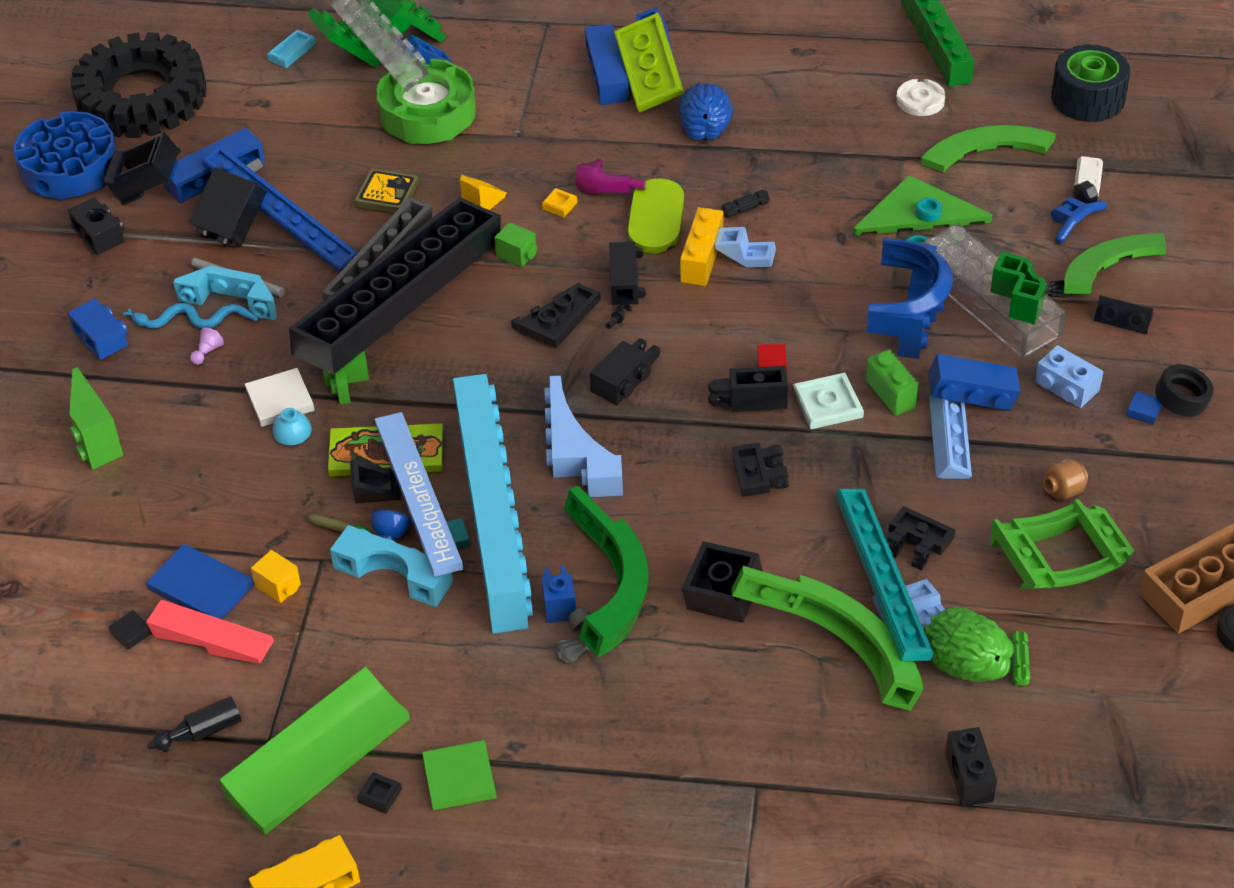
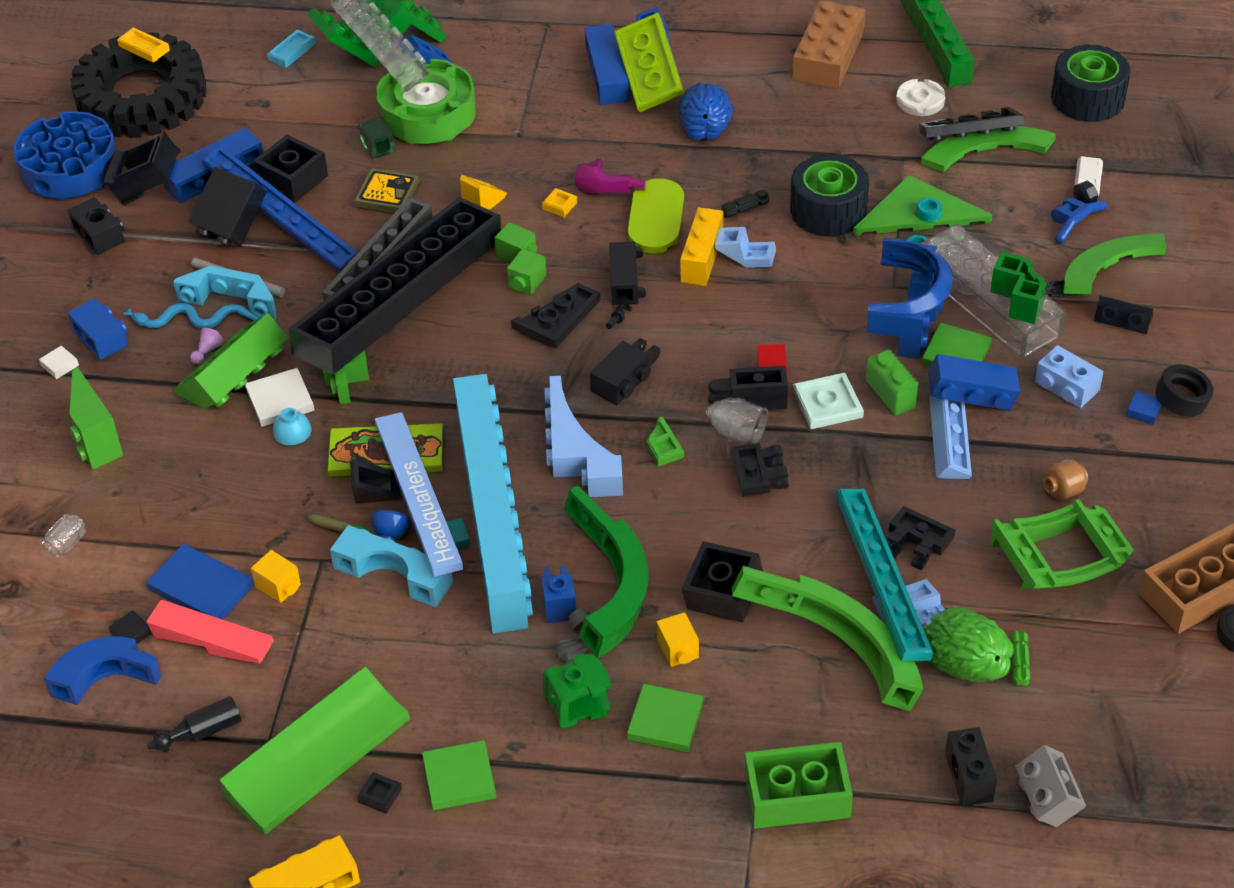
none -> white tile [39,346,79,379]
none -> clear brick [42,514,86,557]
none -> blue arch [44,636,162,705]
none -> yellow tile [117,27,170,63]
none -> bright green slope [172,313,288,409]
none -> black brick [253,134,328,203]
none -> clear green brick [359,116,395,160]
none -> bright green brick [507,249,547,295]
none -> green piece [543,653,611,729]
none -> bright green tile [627,684,704,753]
none -> bright green tile [647,416,684,467]
none -> yellow brick [657,612,699,667]
none -> clear helmet [706,398,768,445]
none -> bright green brick [744,742,853,829]
none -> black wheel [790,154,869,236]
none -> medium nougat brick [792,1,866,89]
none -> black wing [919,107,1024,140]
none -> bright green tile [922,323,992,367]
none -> light grey brick [1015,745,1086,827]

